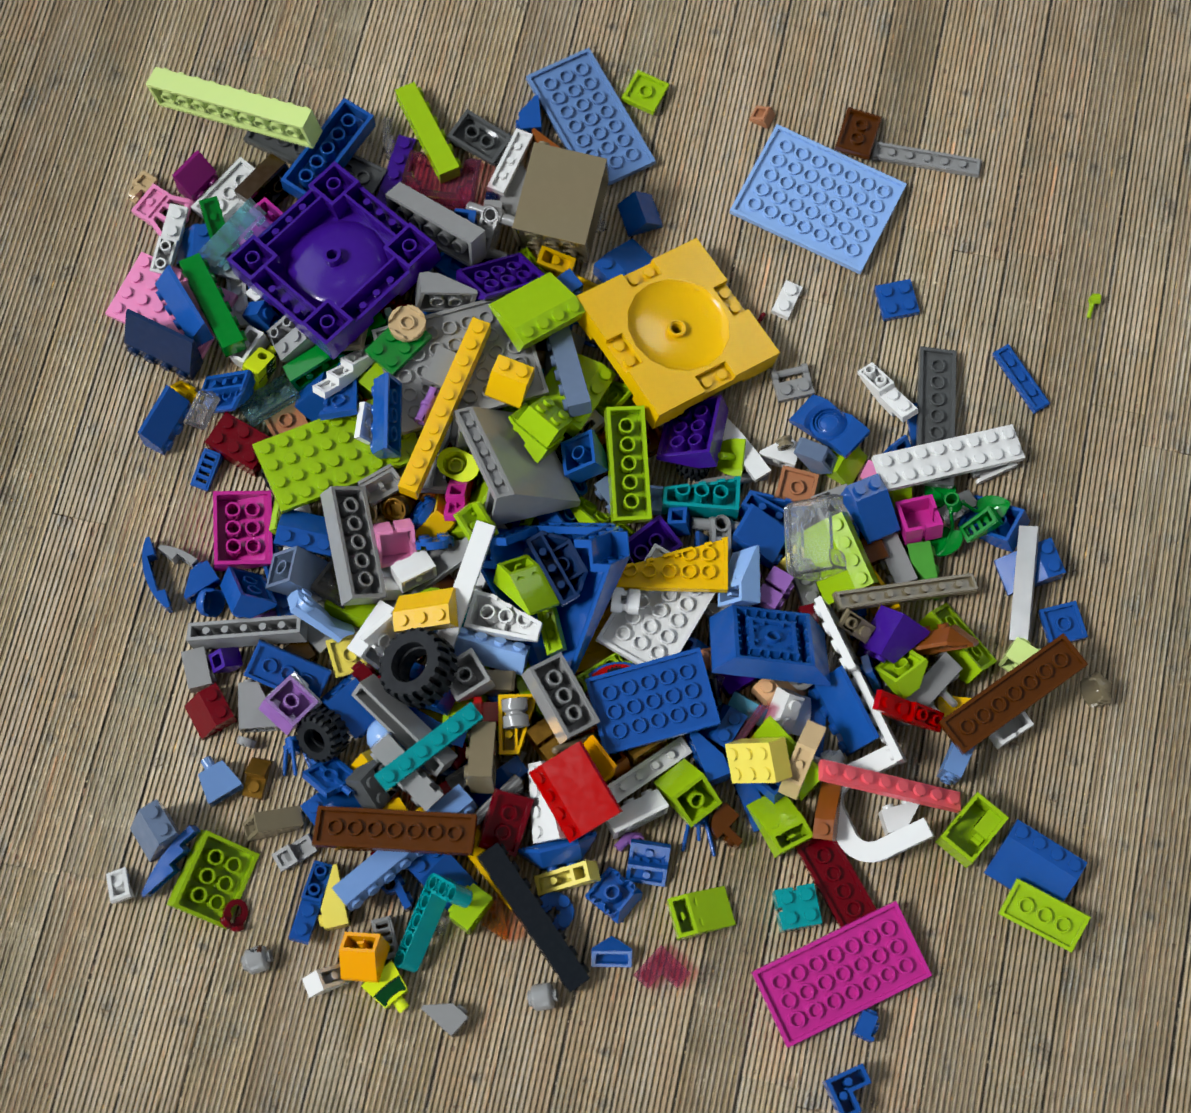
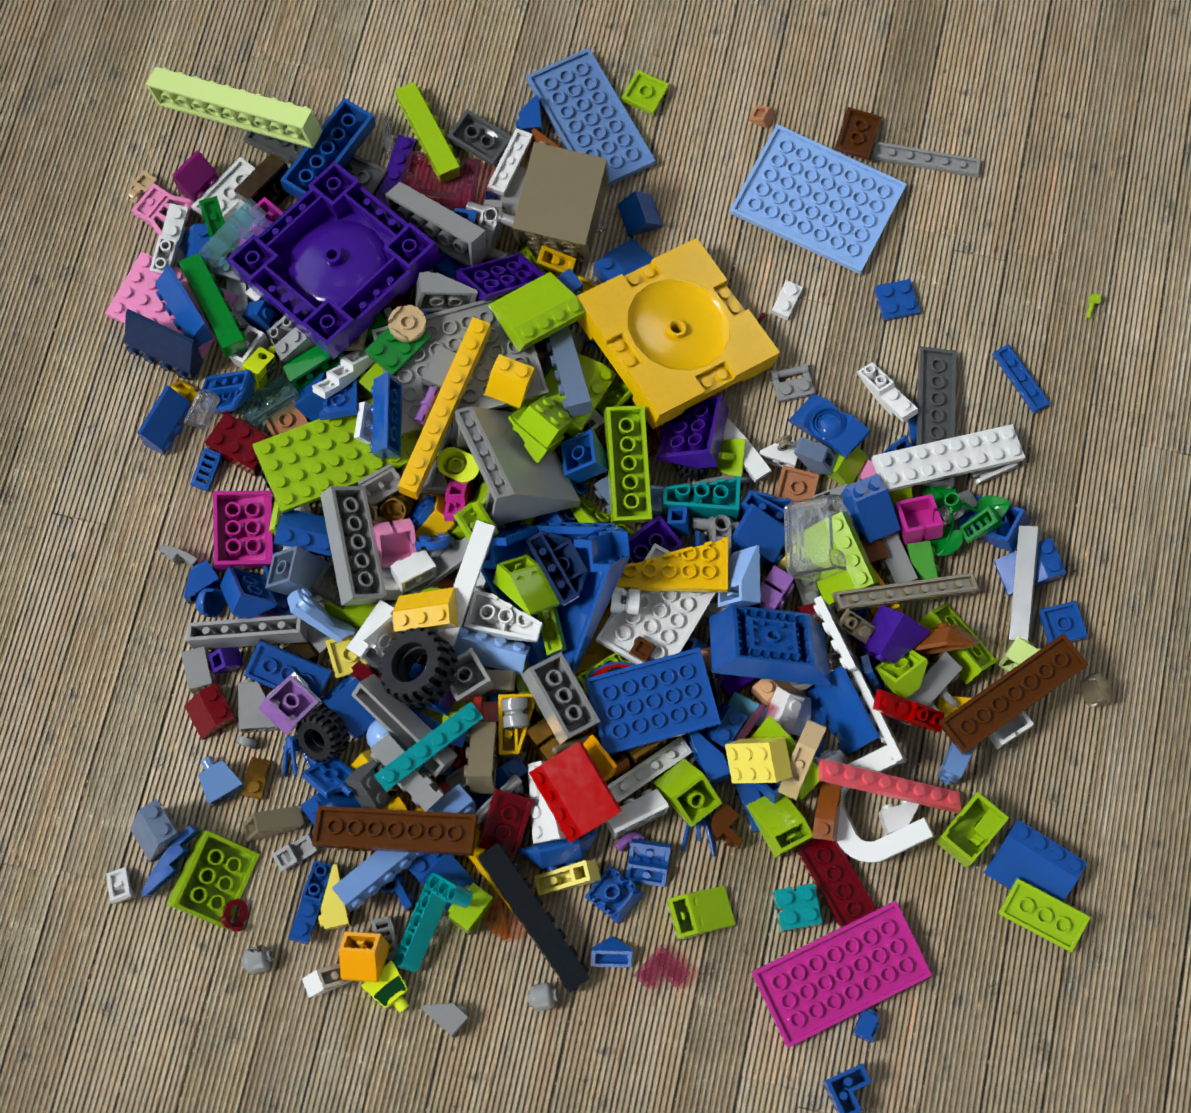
blue slope [142,537,173,613] -> none
blue plate [540,892,574,931] -> none
none -> reddish brown tile [629,636,656,663]

